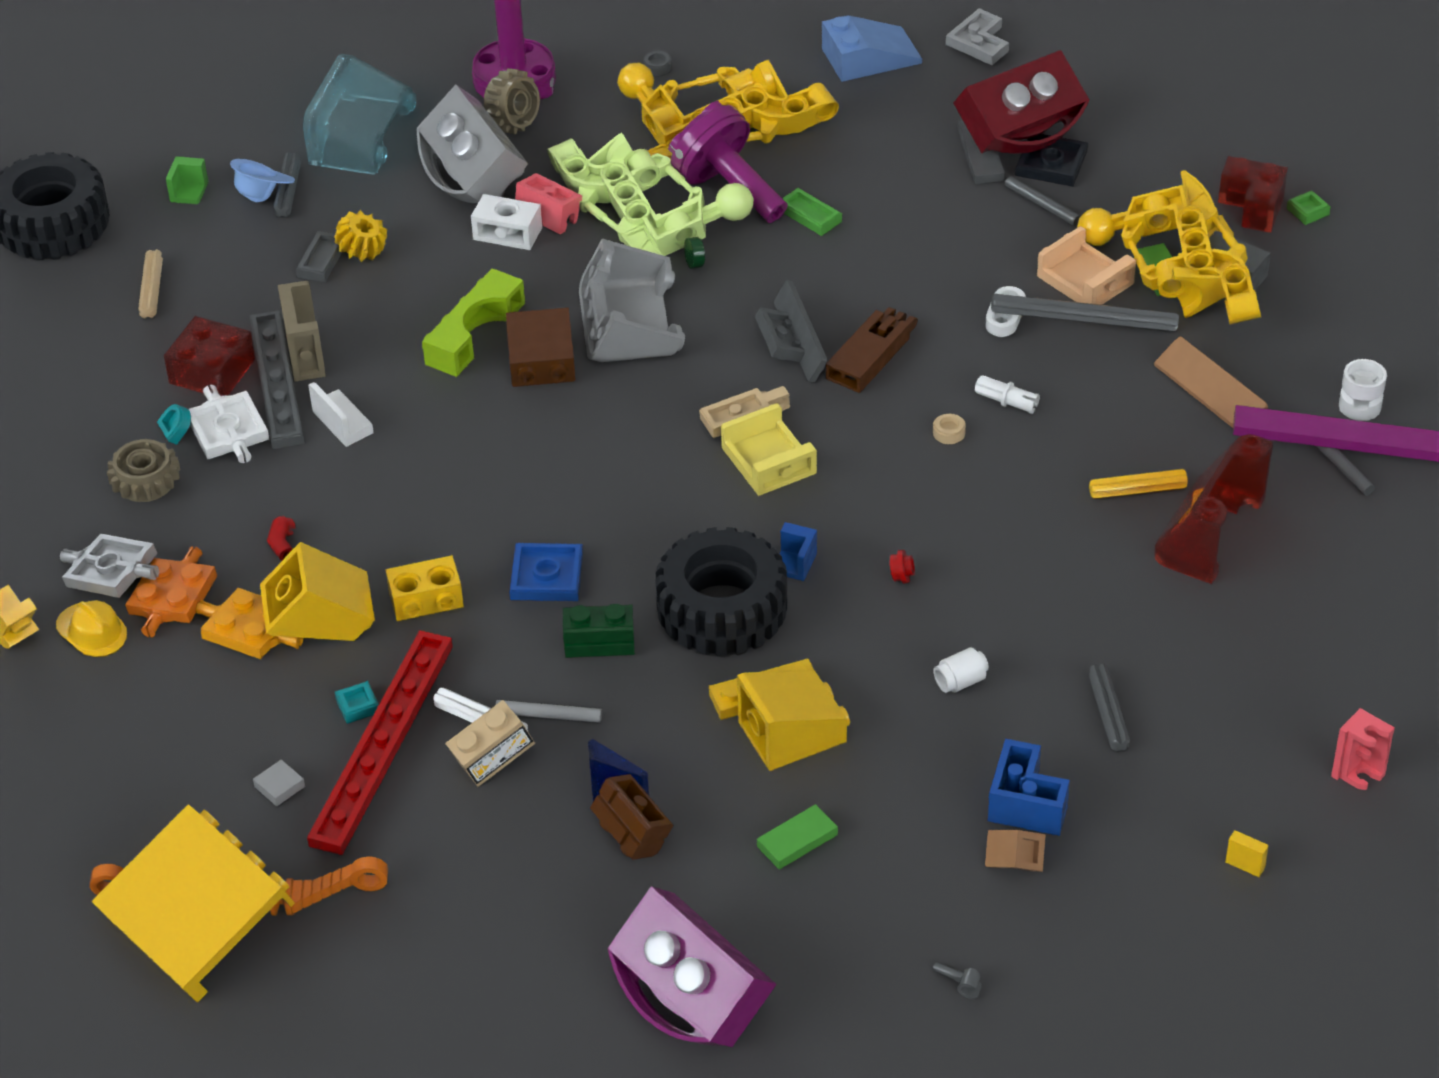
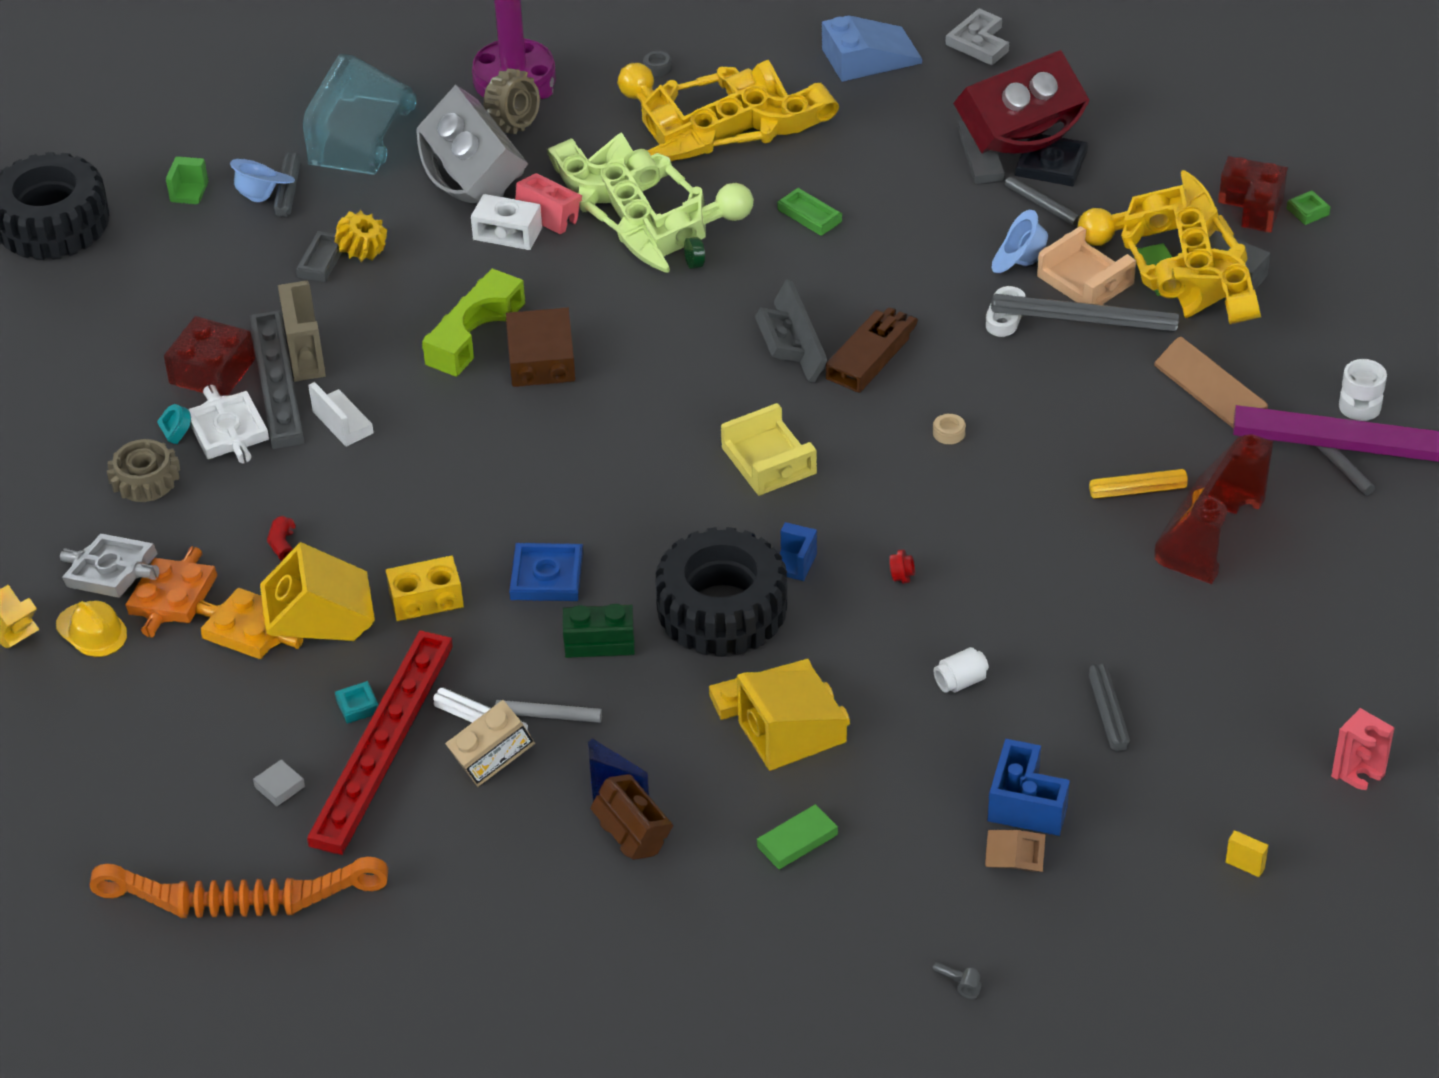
yellow panel [91,804,295,1003] -> none
tan axle [138,249,163,319] -> none
light grey windscreen [579,239,685,363] -> none
piece [608,886,777,1047] -> none
magenta piece [668,101,788,223] -> none
tan hinge [699,386,790,438] -> none
white axle [975,375,1040,414] -> none
none -> light blue piece [991,209,1048,273]

